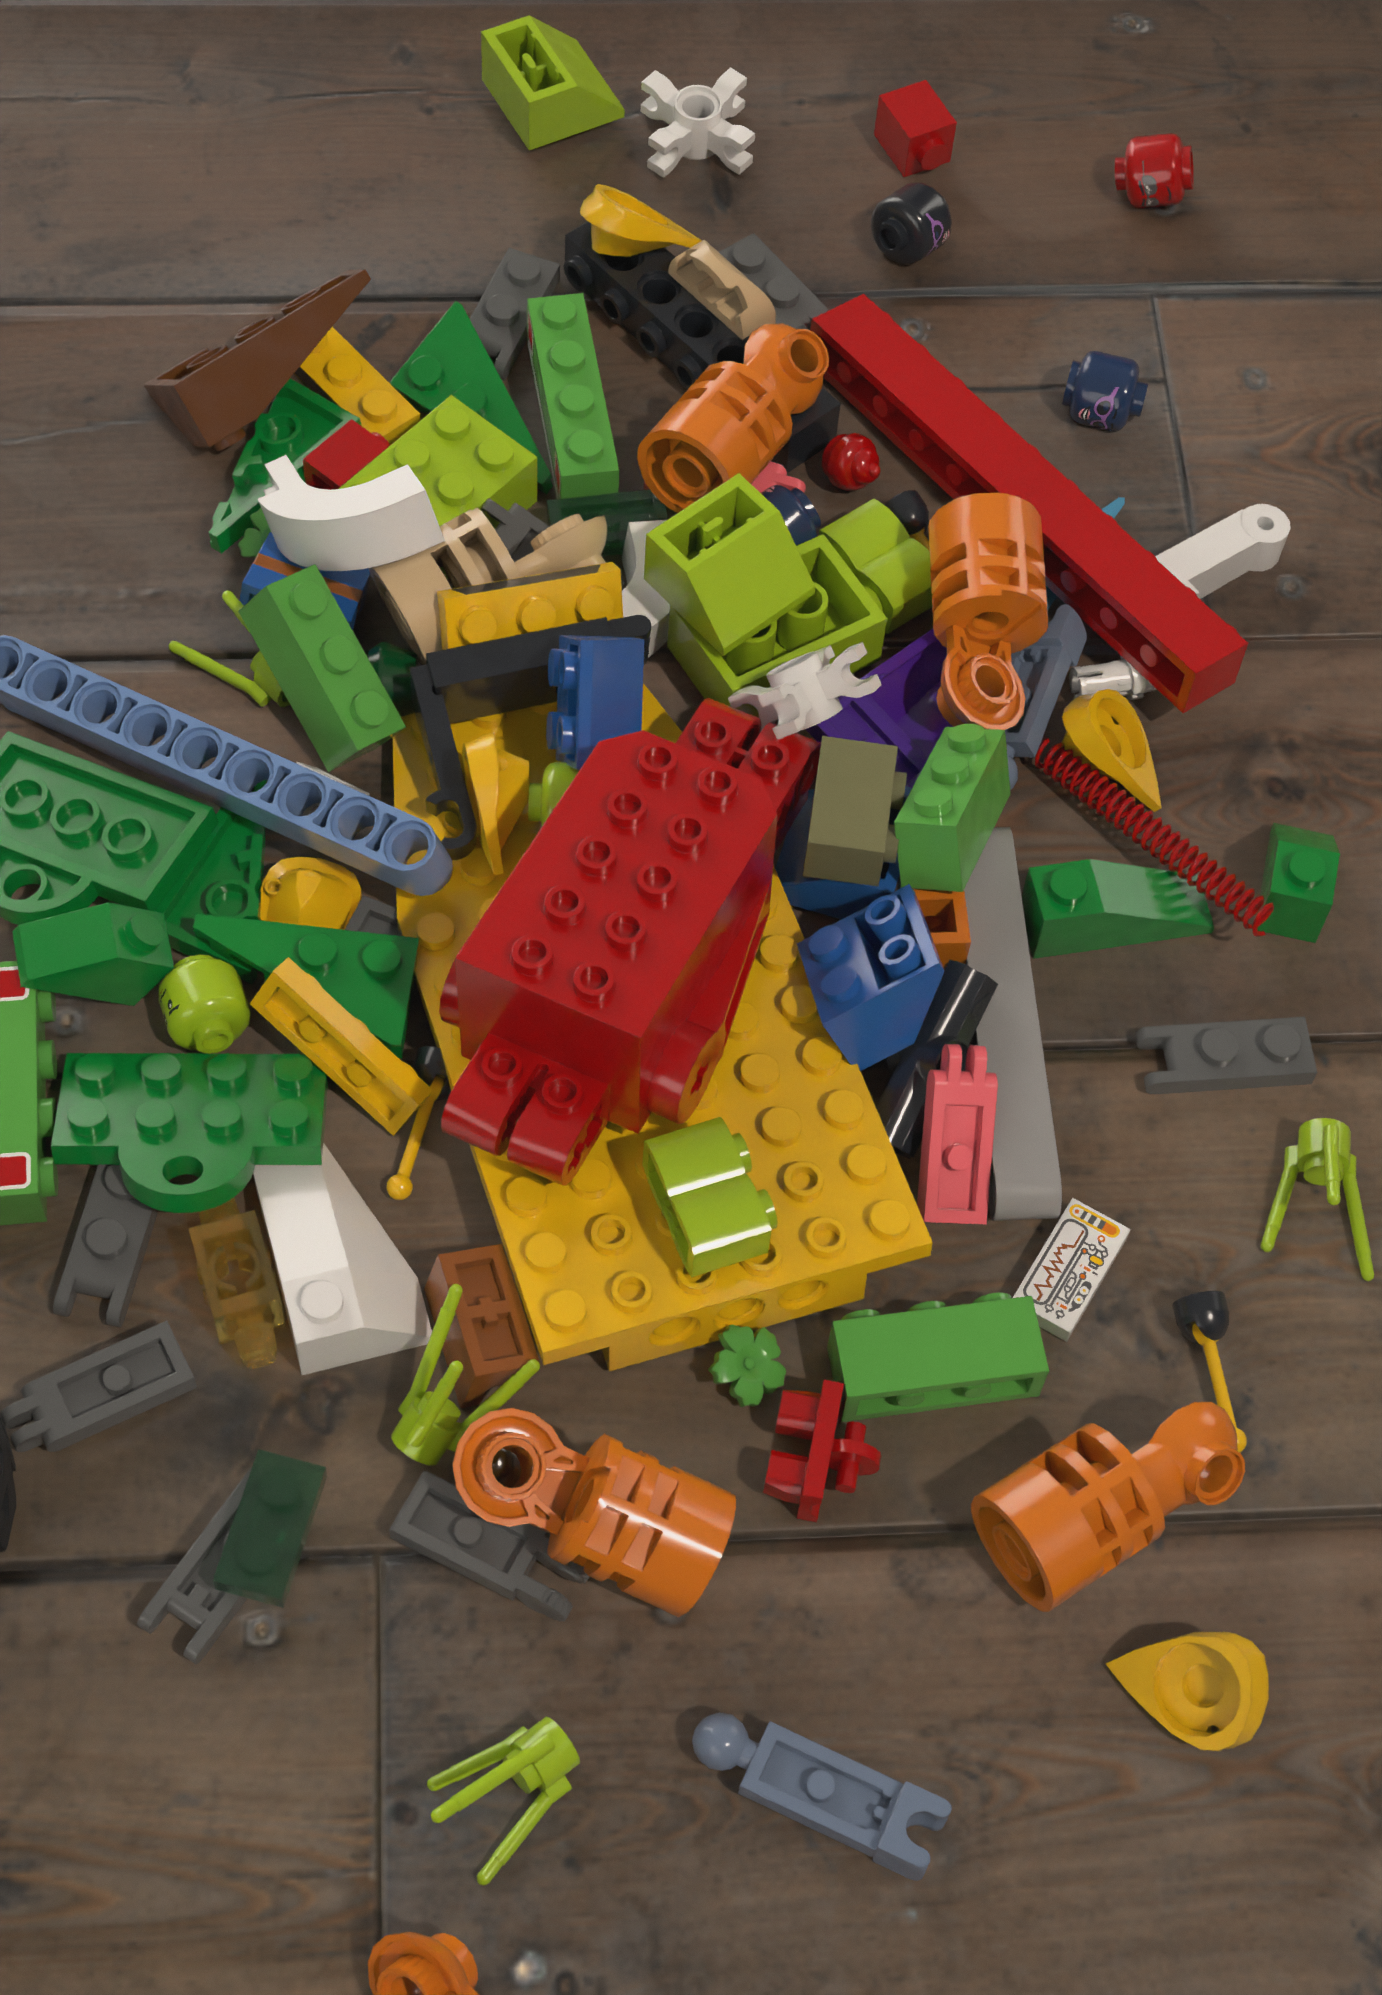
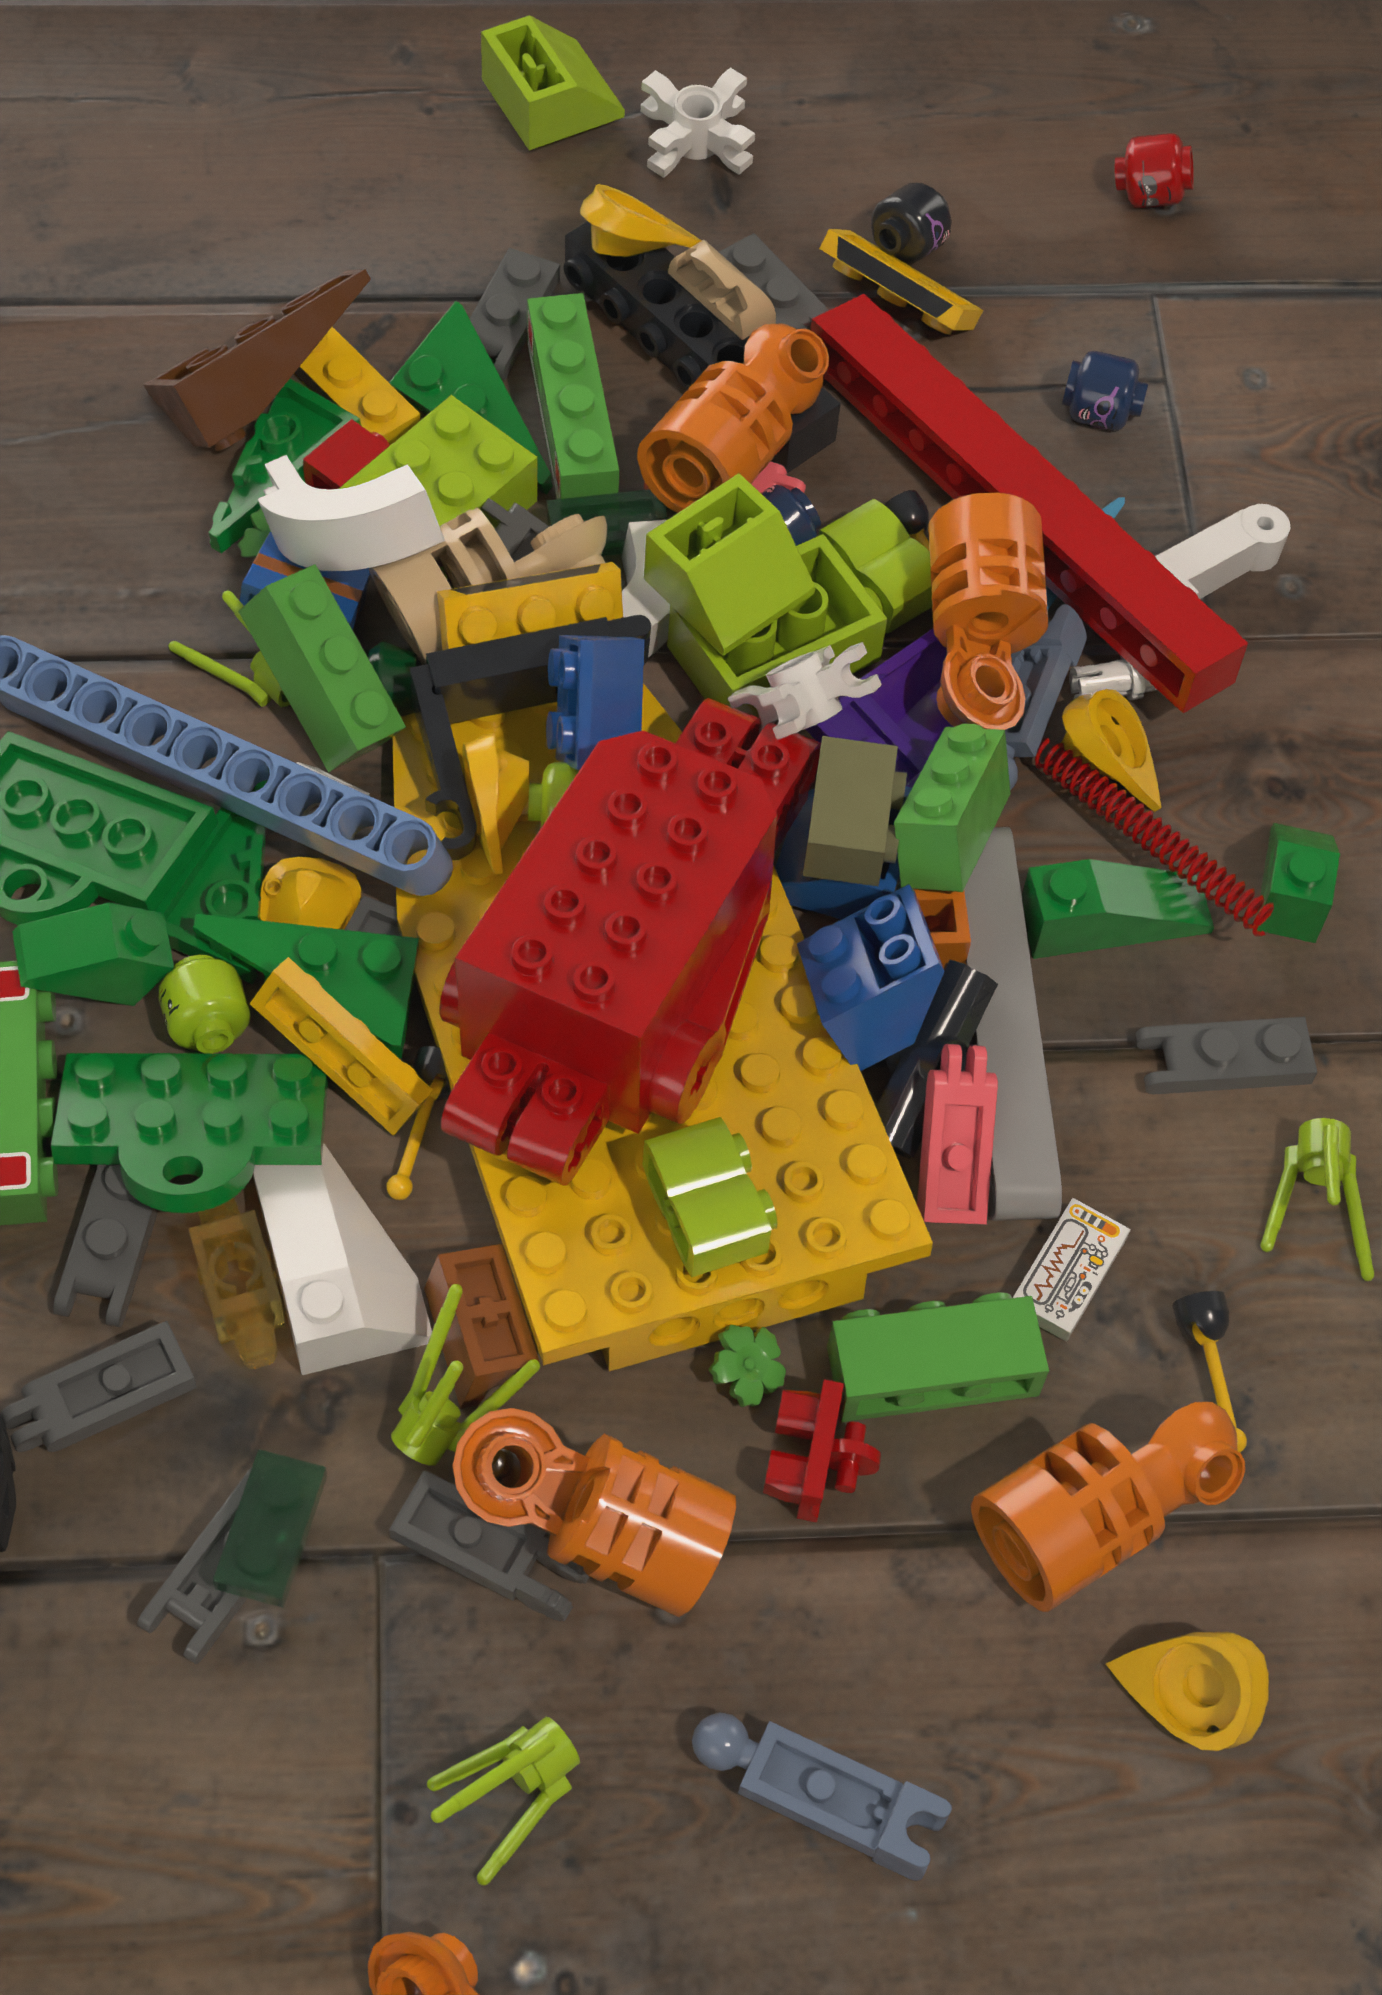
red plate [822,433,881,491] -> none
red brick [874,80,957,177] -> none
none -> yellow plate [819,229,983,335]

